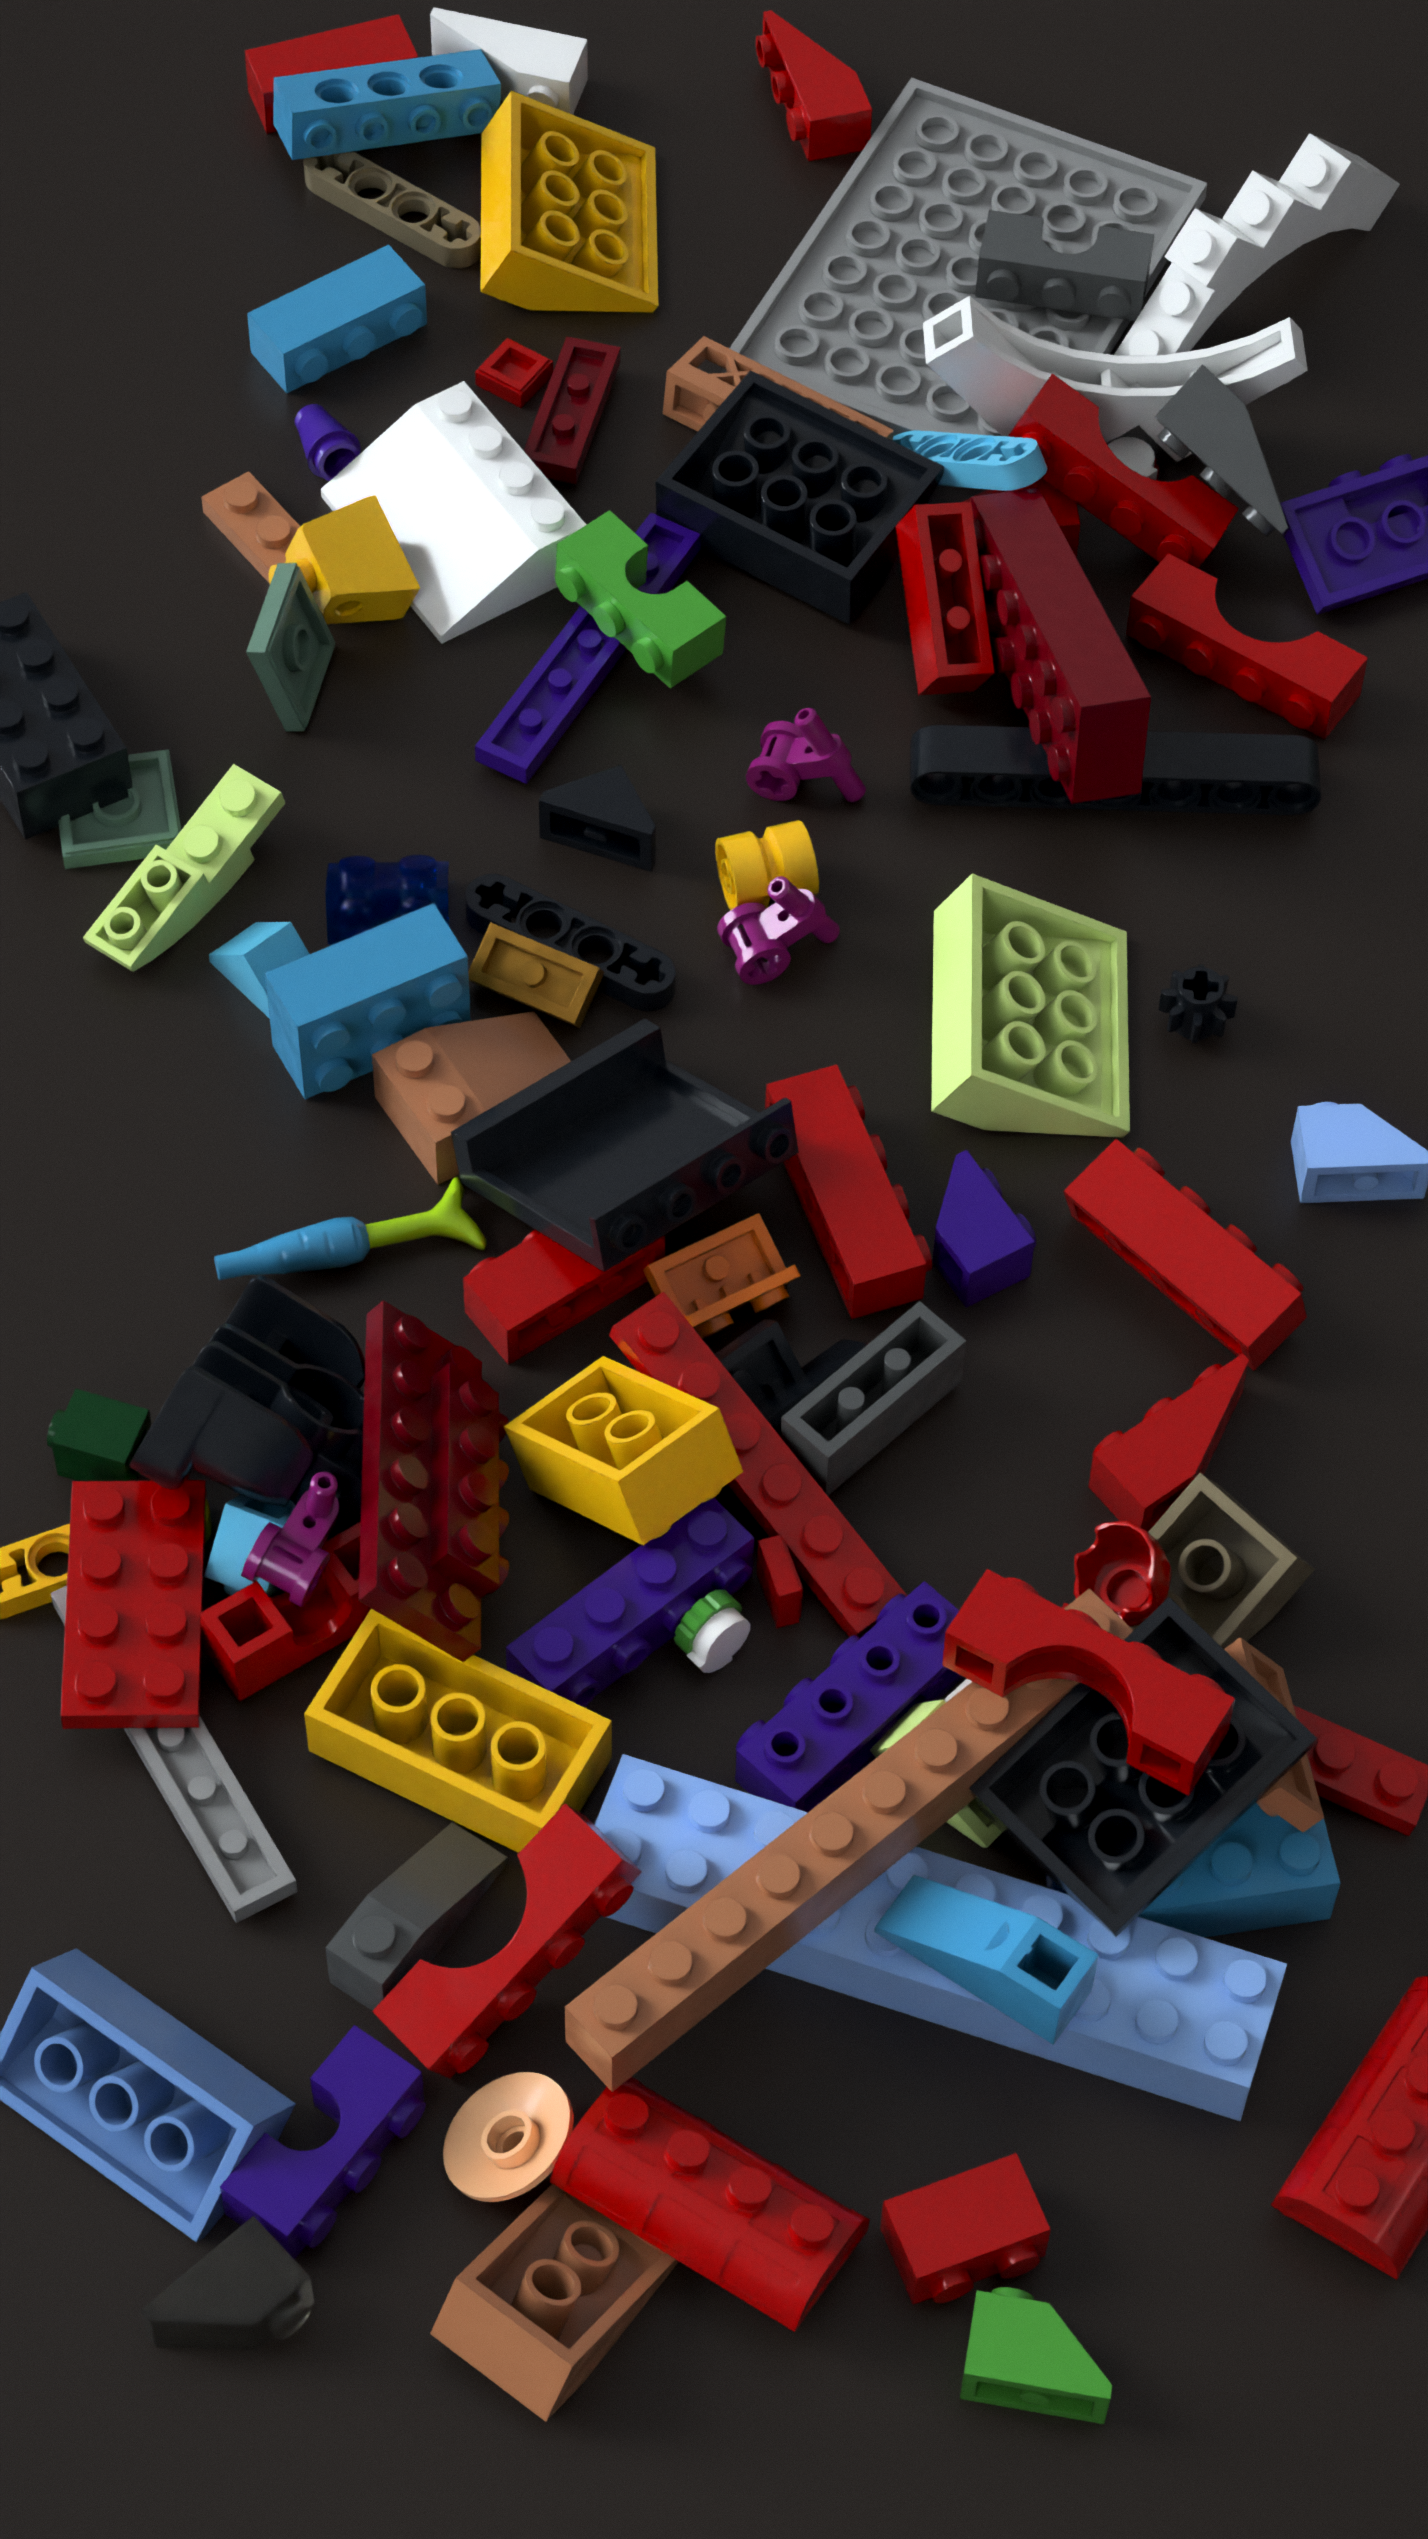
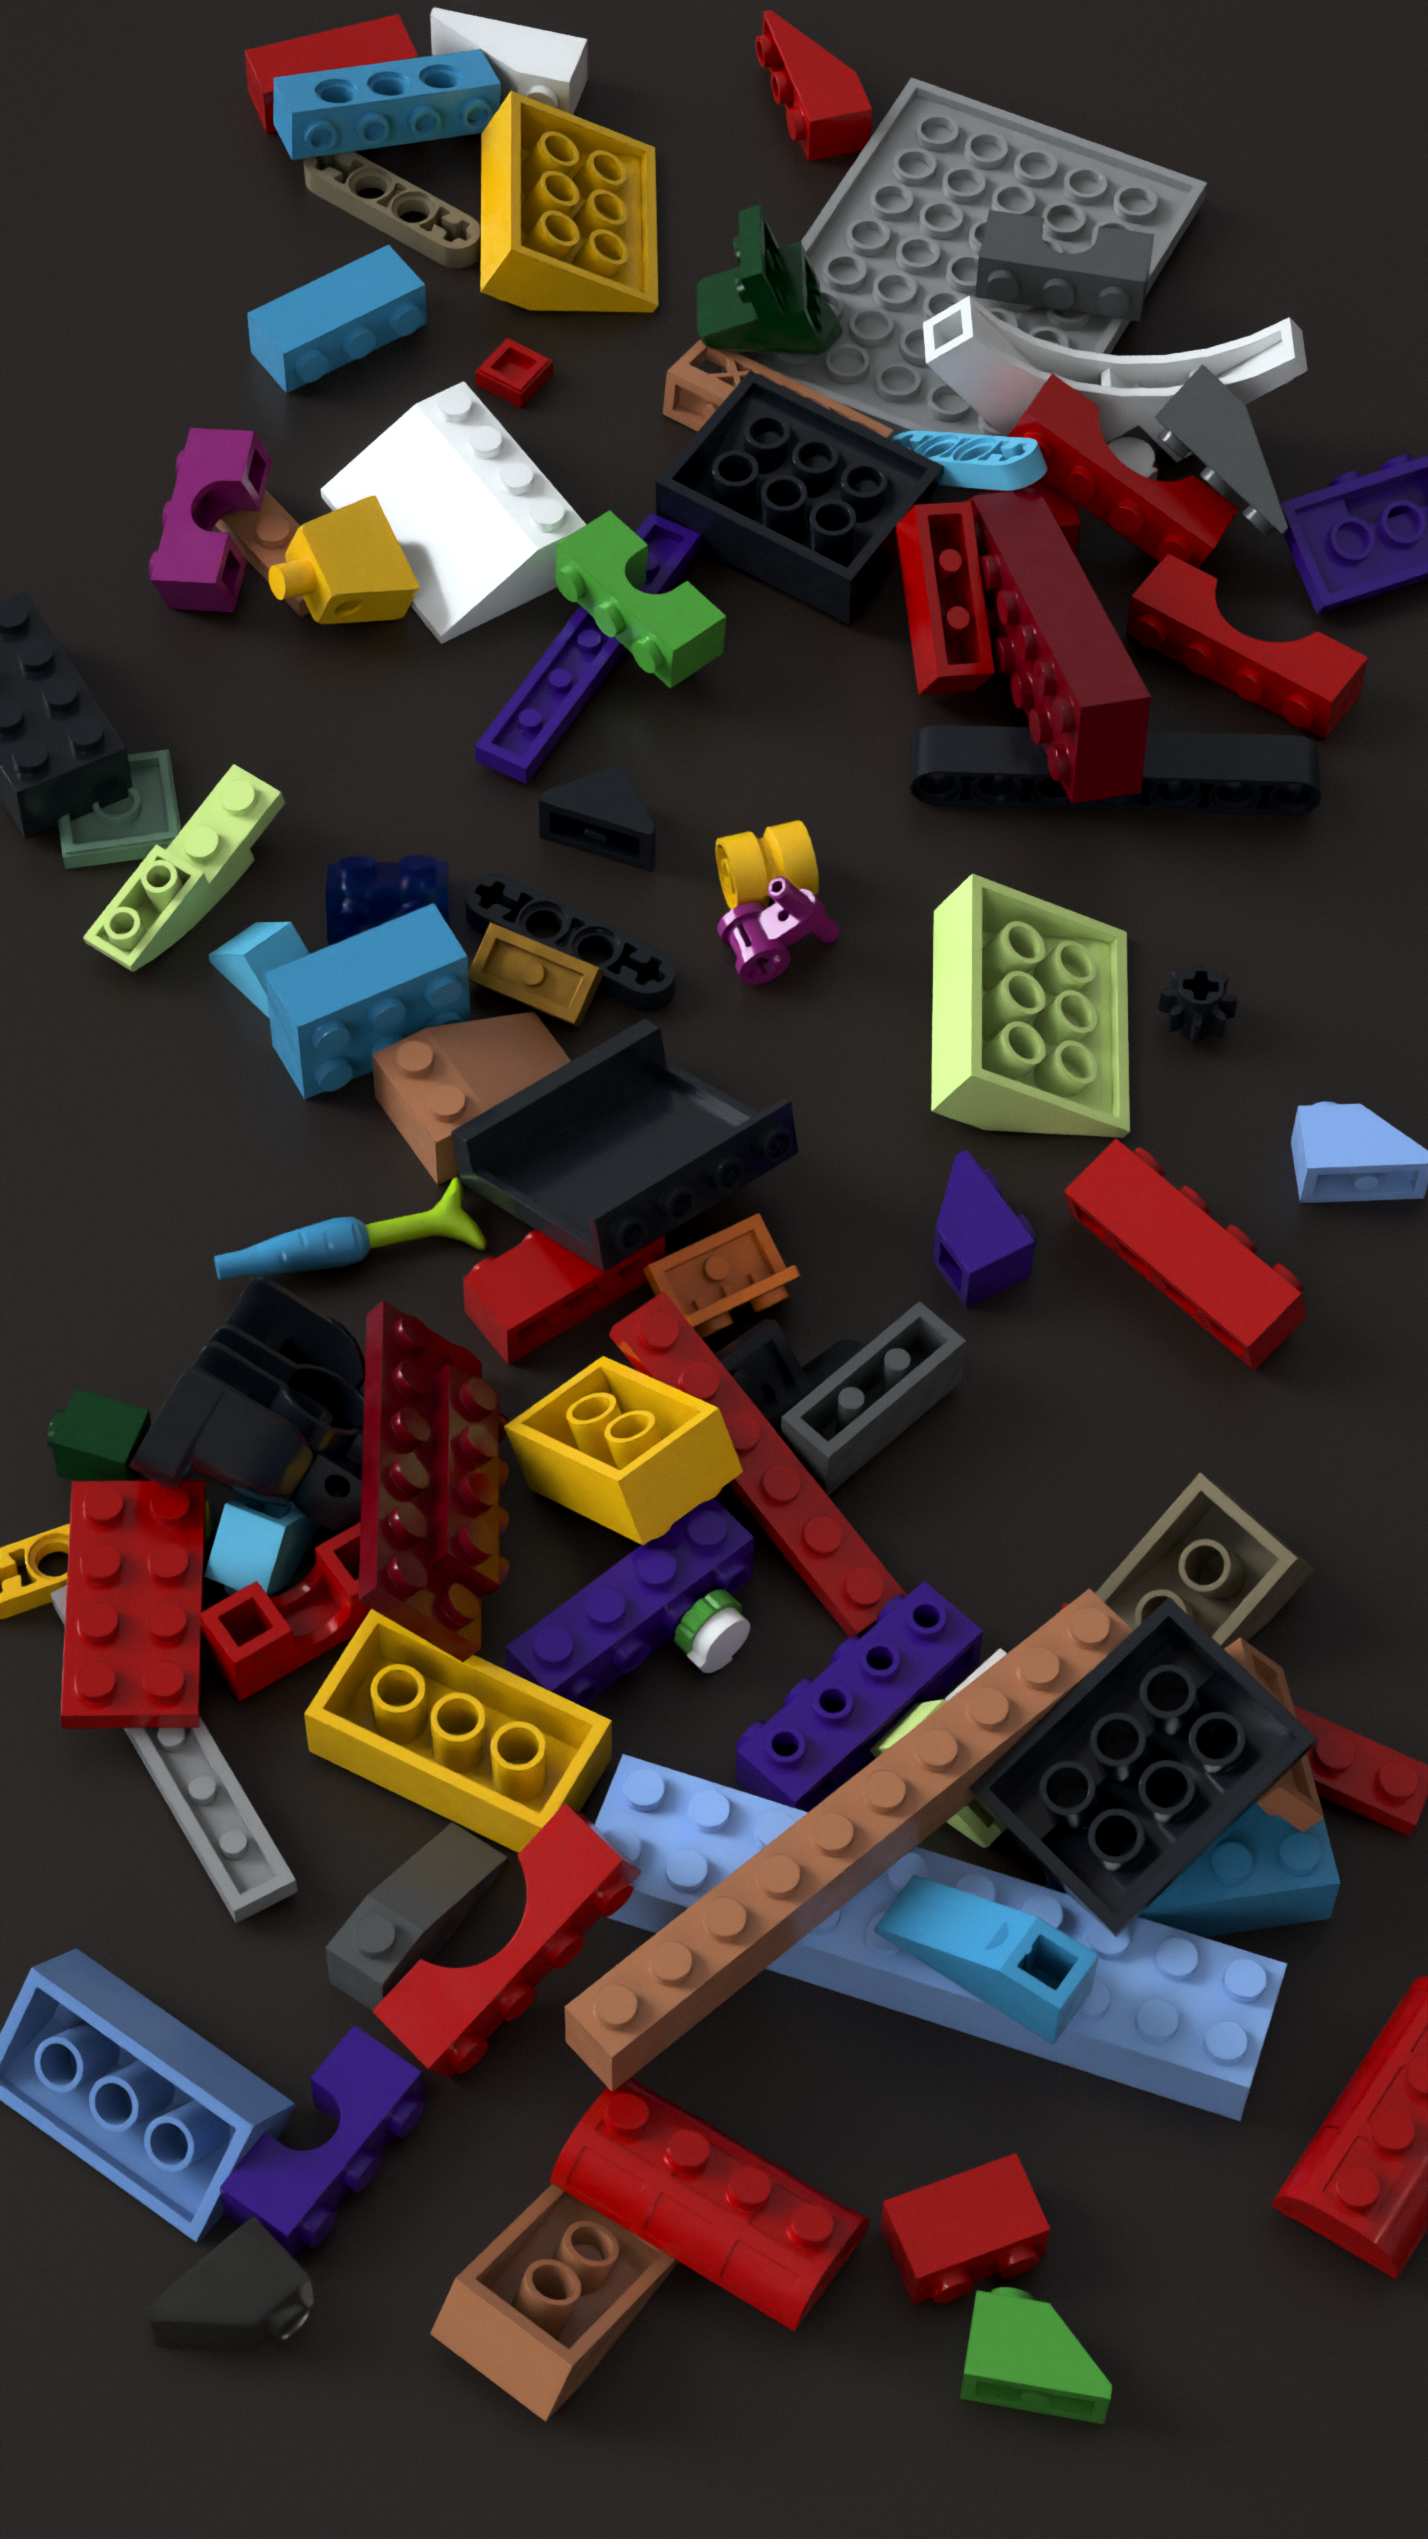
magenta piece [241,1472,339,1607] -> none
sand green tile [246,563,336,732] -> none
dark purple cone [295,404,361,481] -> none
light nougat dish [443,2072,574,2202] -> none
dark red plate [523,336,621,484] -> none
magenta piece [746,708,866,802] -> none
red tile [756,1535,803,1628] -> none
red brick [765,1064,932,1319] -> none
red arch [942,1569,1235,1796] -> none
red hair [1073,1520,1172,1627] -> none
red slope [1088,1353,1249,1532] -> none
white arch [1114,133,1400,356] -> none
none -> magenta arch [149,428,273,613]
none -> dark green piece [696,204,843,356]

